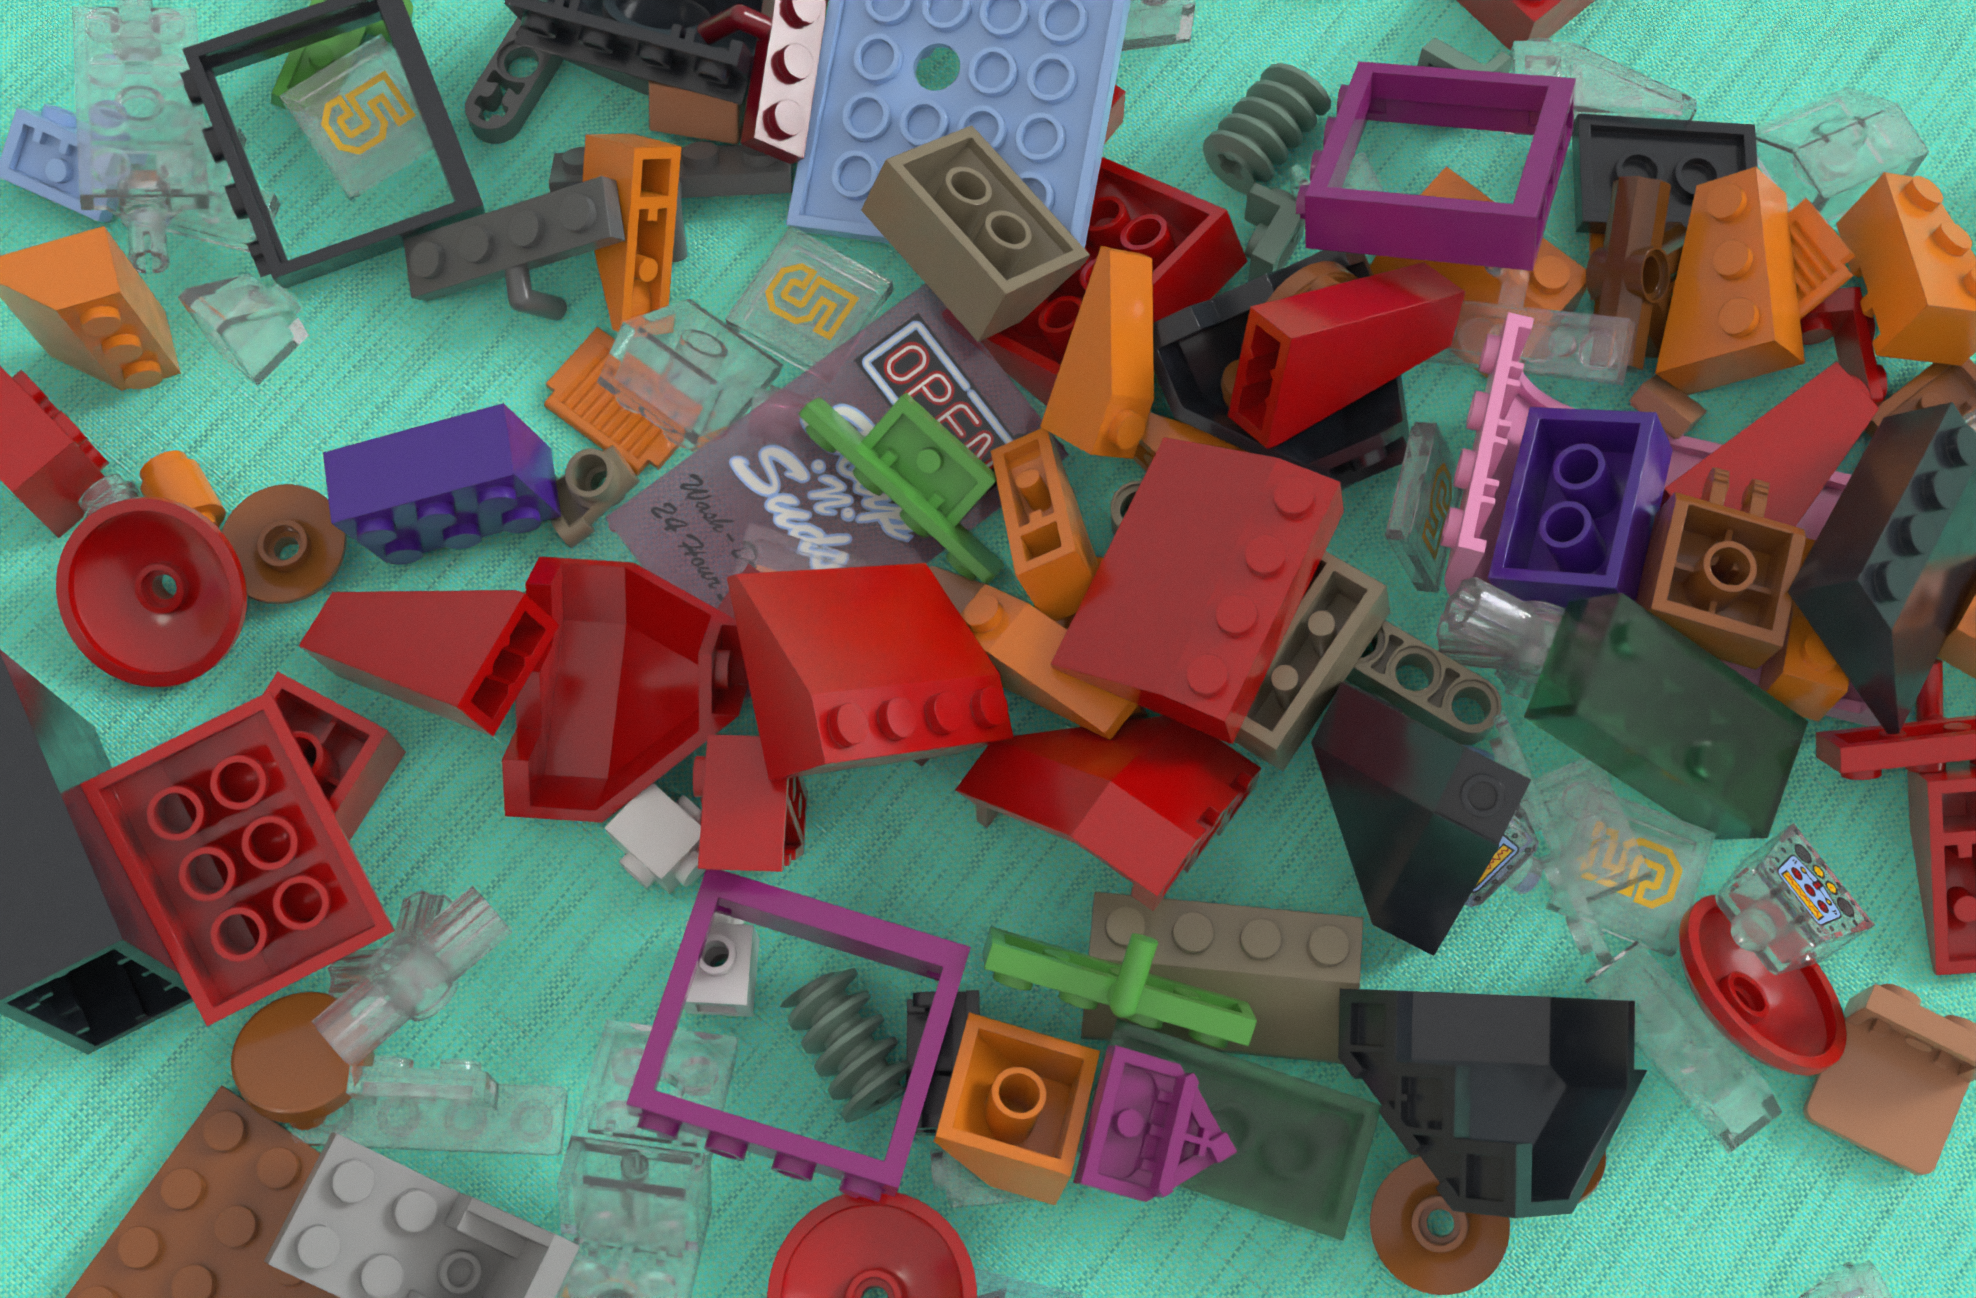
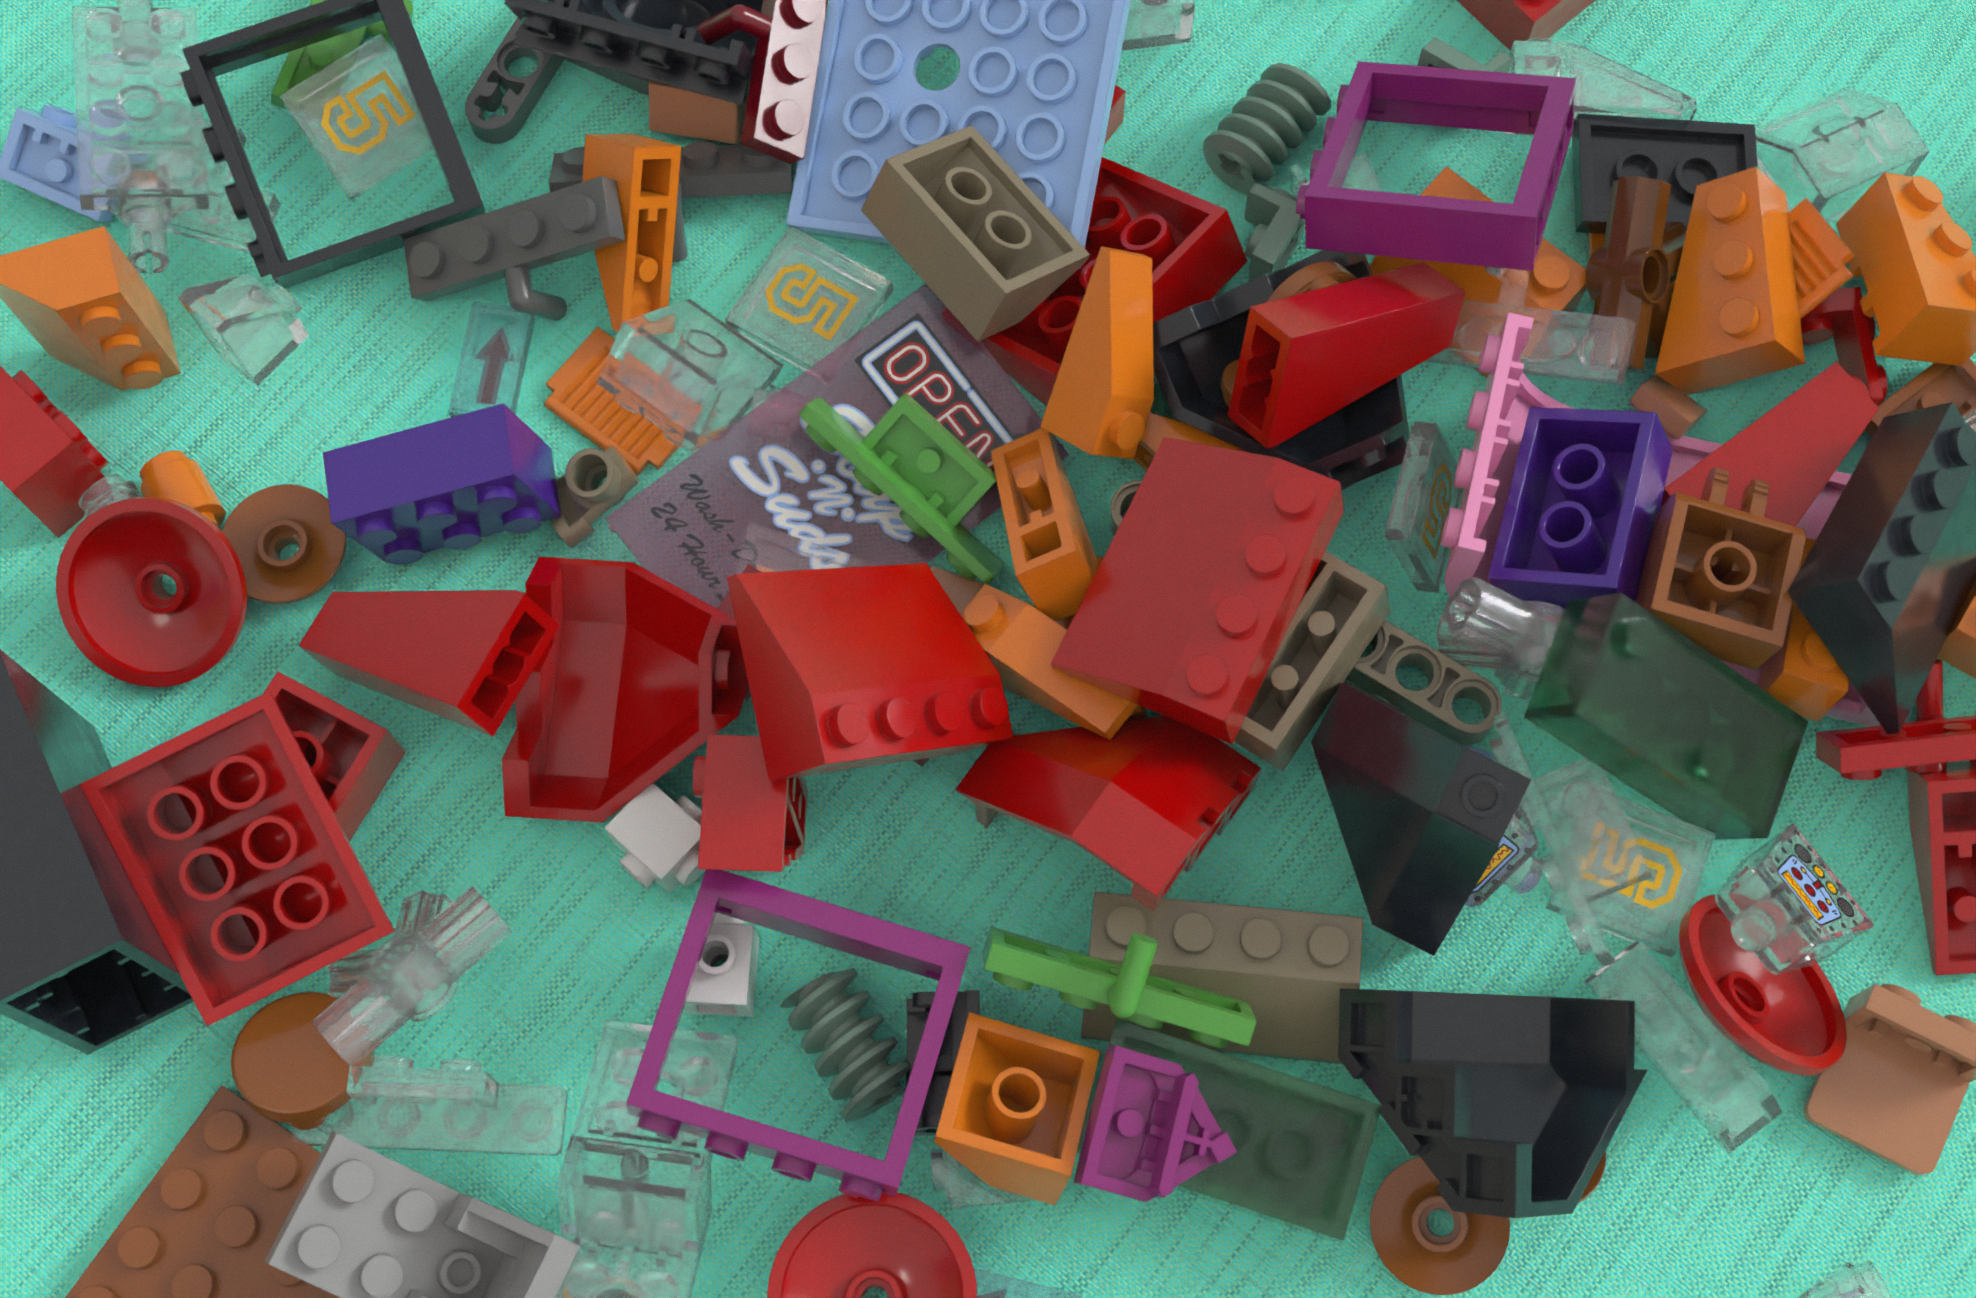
none -> clear light blue tile [448,302,535,417]

